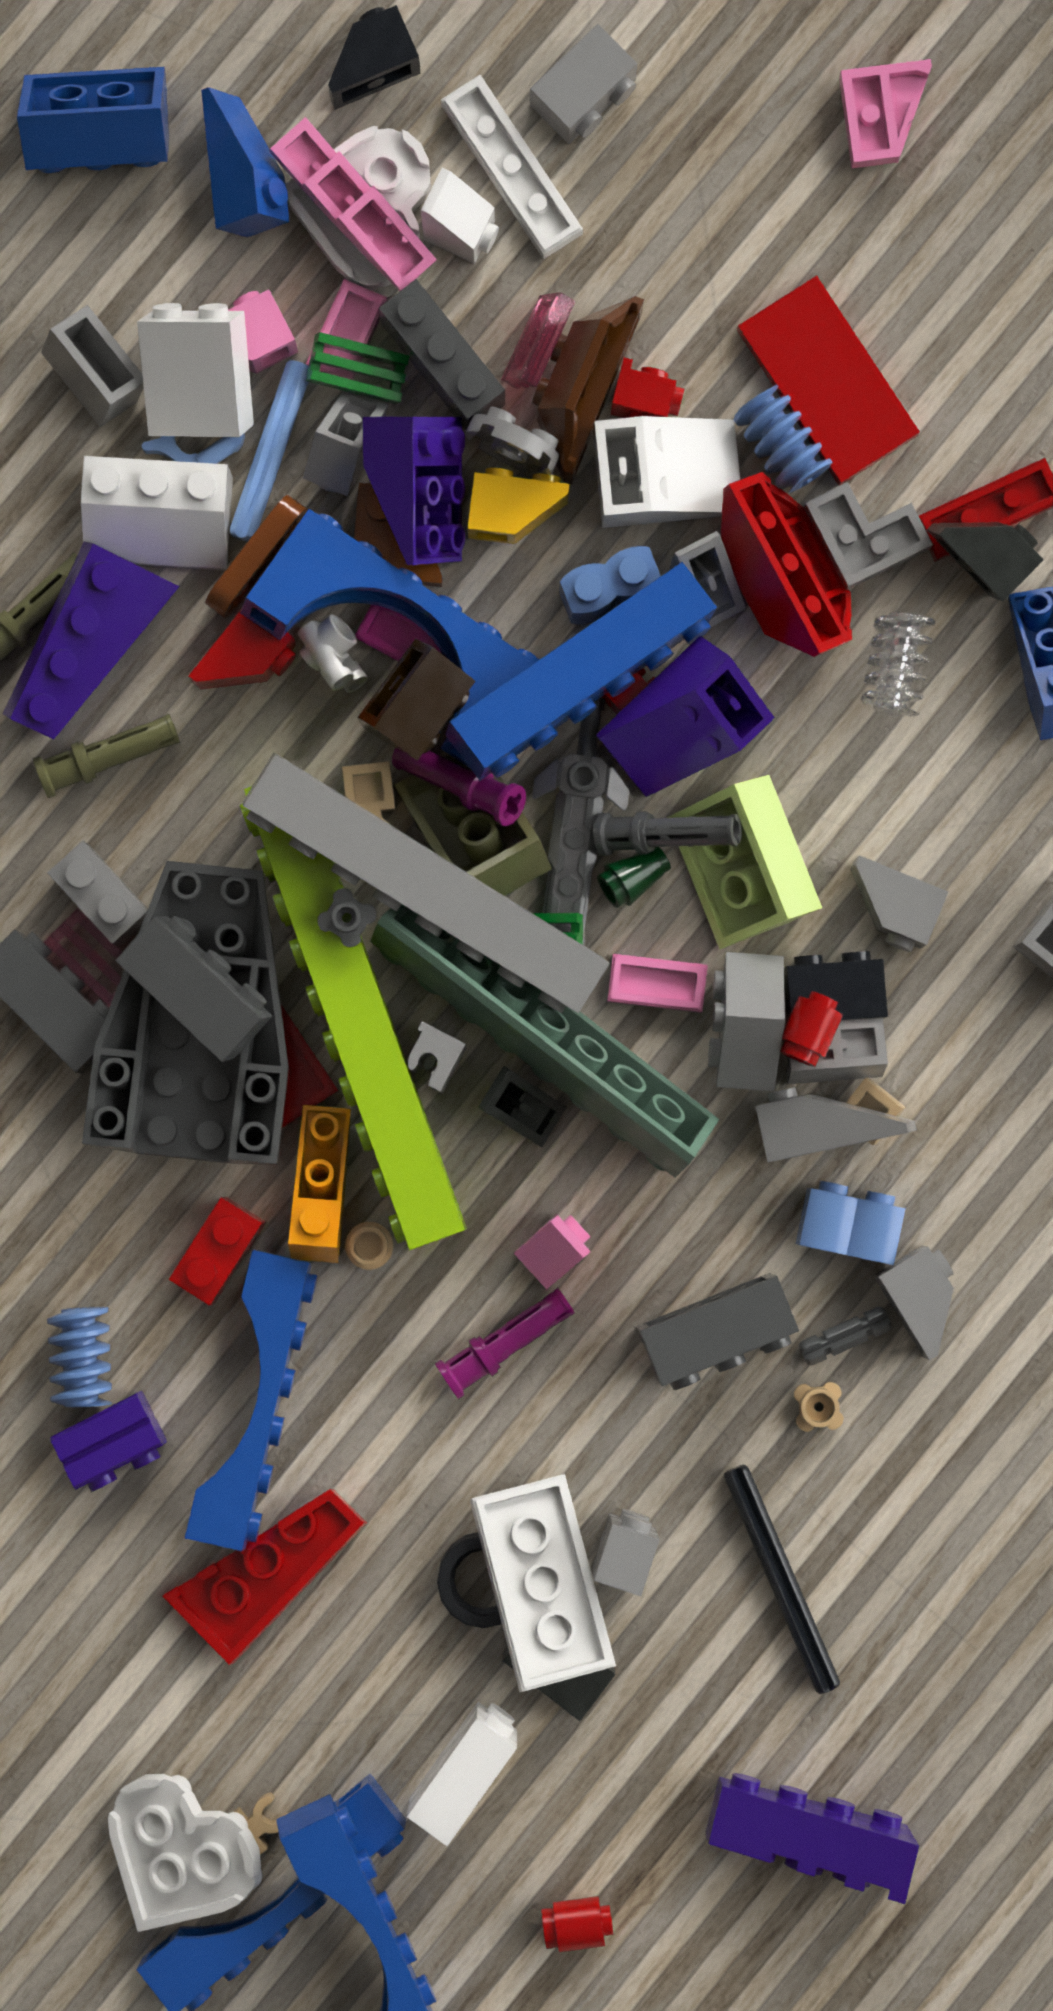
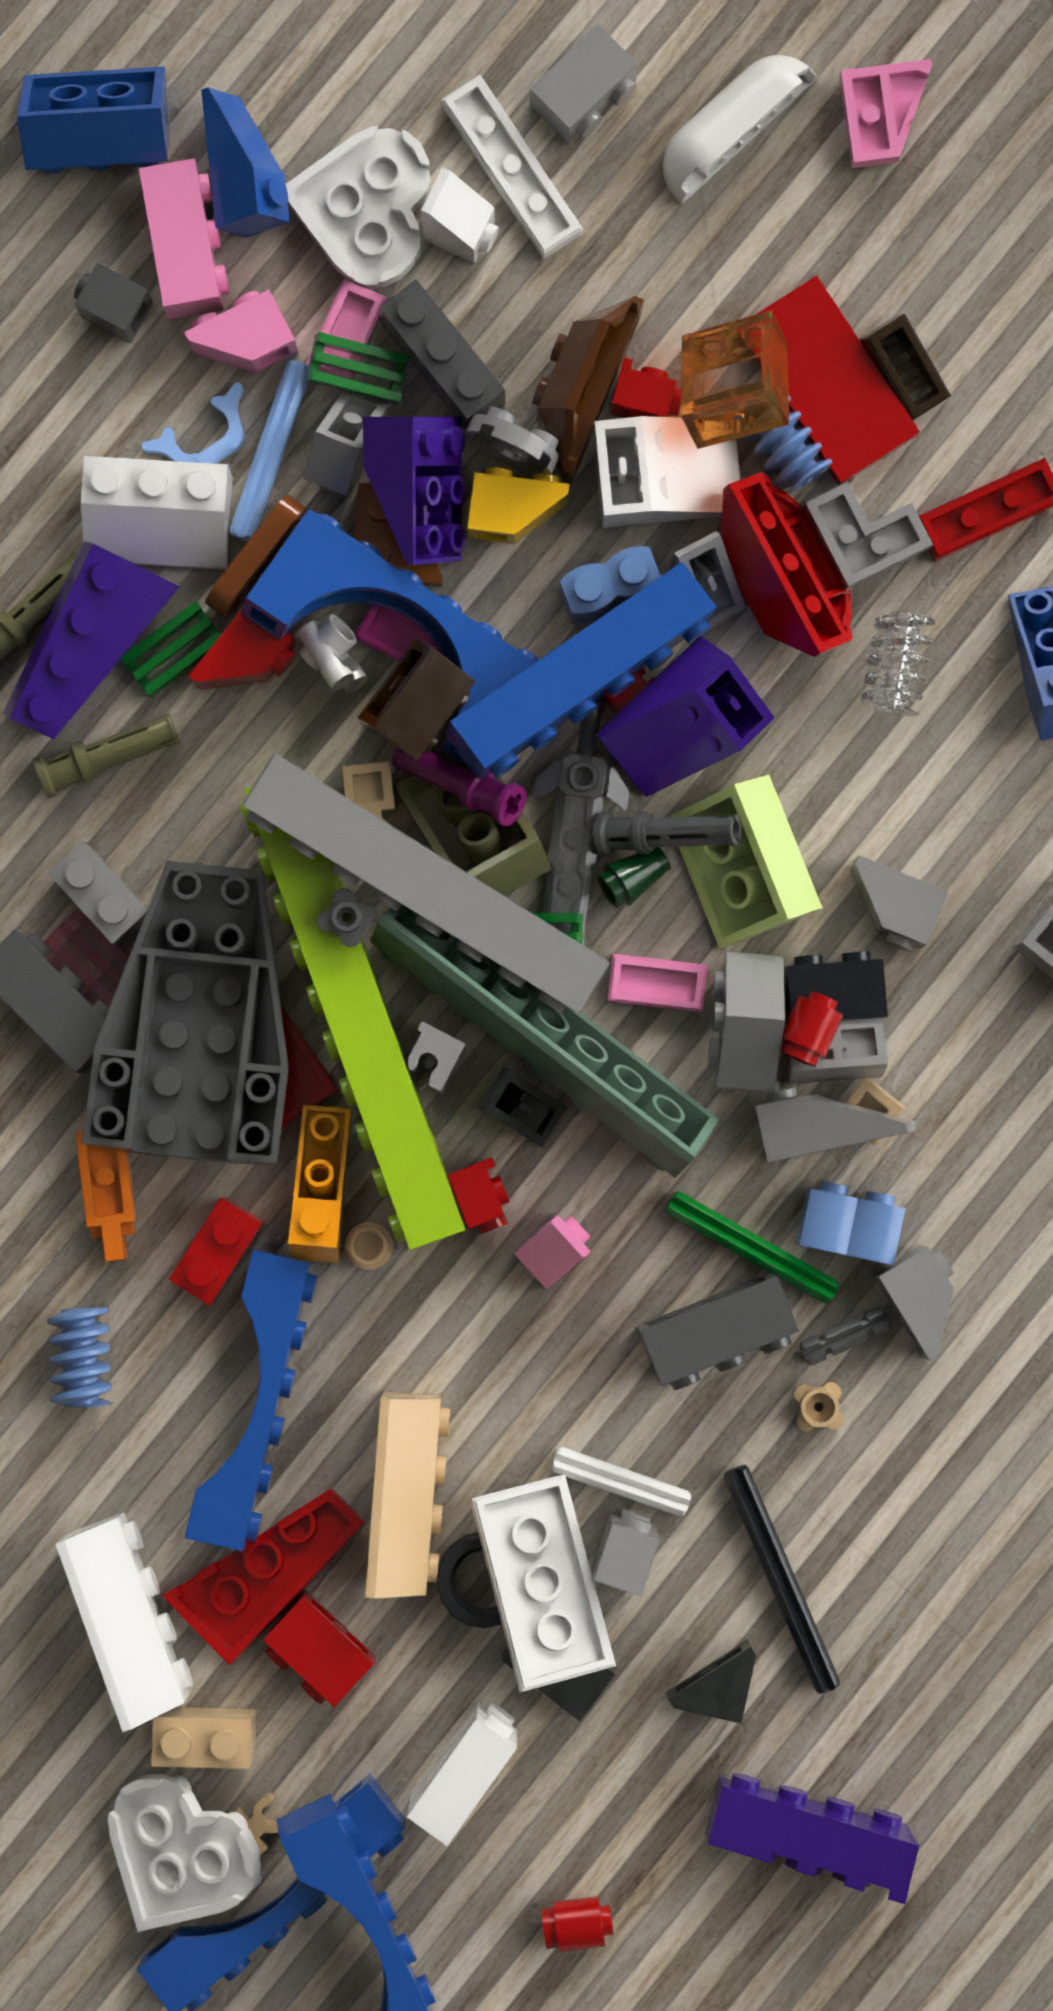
light grey piece [41,305,144,427] -> none
dark purple brick [50,1390,167,1492] -> none
dark grey brick [115,916,272,1062] -> none
white brick [137,303,254,437] -> none
bright pink slope [269,117,437,291] -> none
black slope [328,5,421,110] -> none
magenta pin [434,1287,575,1400] -> none
clear pink tile [501,292,576,389] -> none
pearl dark grey slope [927,522,1044,601] -> none
none -> white slope [55,1512,193,1733]
none -> dark grey brick [74,263,153,344]
none -> orange hinge [75,1131,137,1262]
none -> green tile [120,601,221,698]
none -> bright pink brick [139,158,230,320]
none -> tan brick [151,1707,256,1769]
none -> red brick [263,1590,377,1707]
none -> tan slope [365,1392,450,1599]
none -> red brick [447,1157,510,1234]
none -> white axle [552,1447,691,1517]
none -> white brick [663,55,818,205]
none -> green axle [665,1191,839,1303]
none -> pearl dark grey slope [666,1640,756,1724]
none -> clear orange window [681,310,789,449]
none -> dark brown slope [859,313,951,420]

